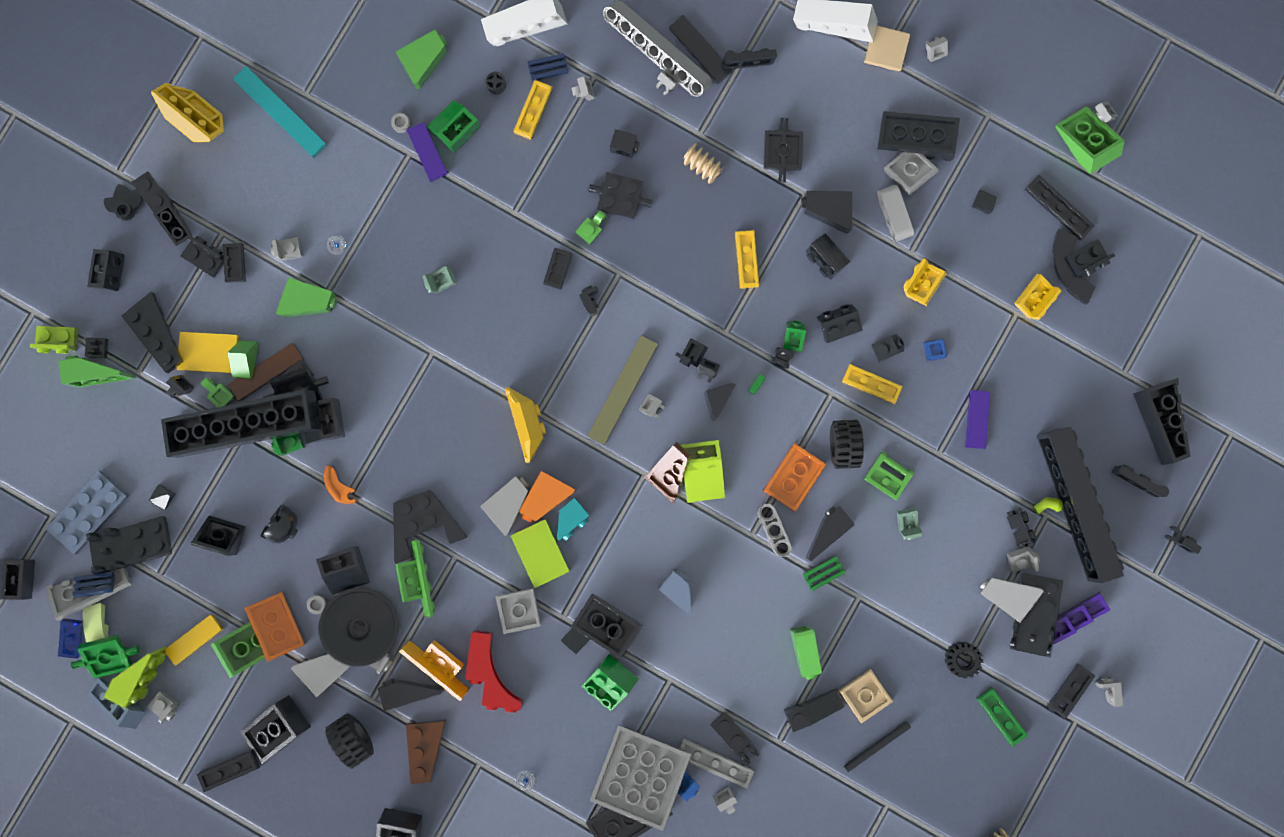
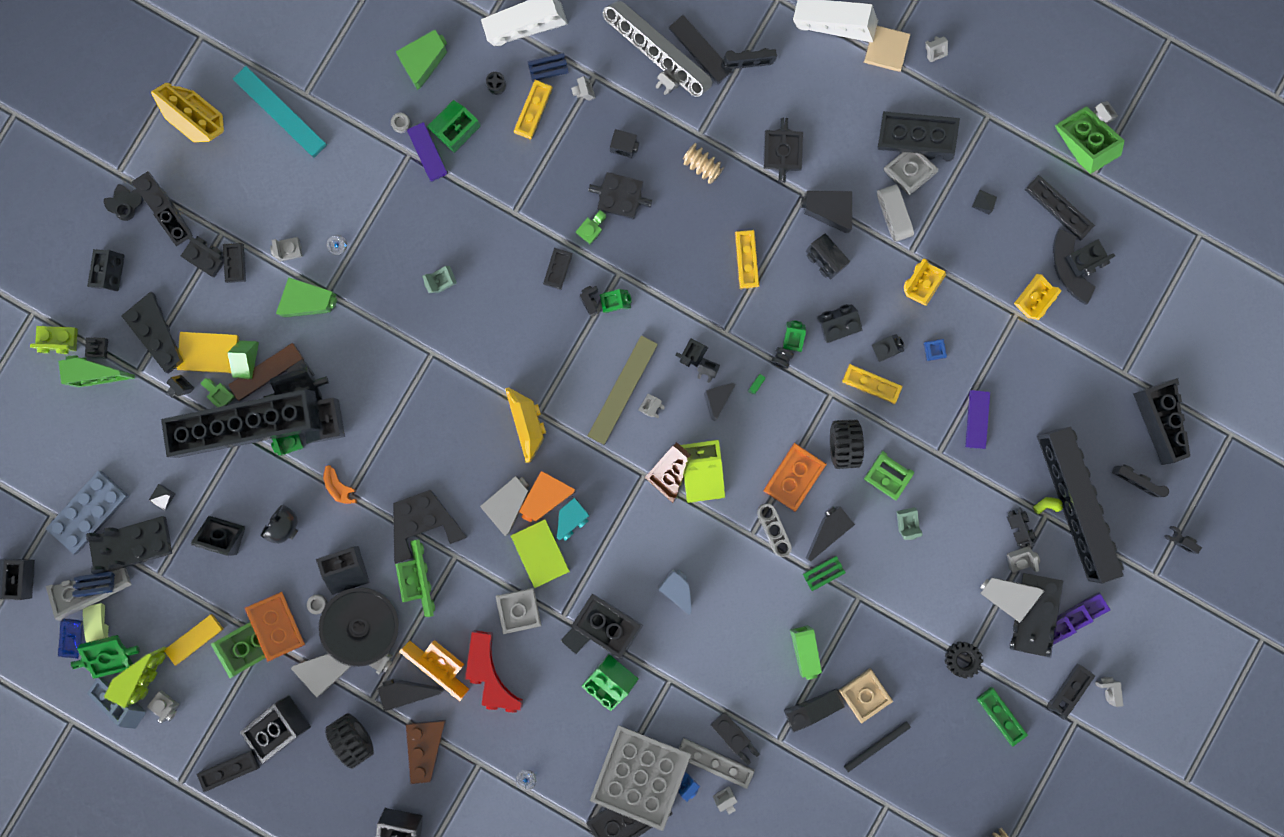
none -> green bracket [600,289,632,313]

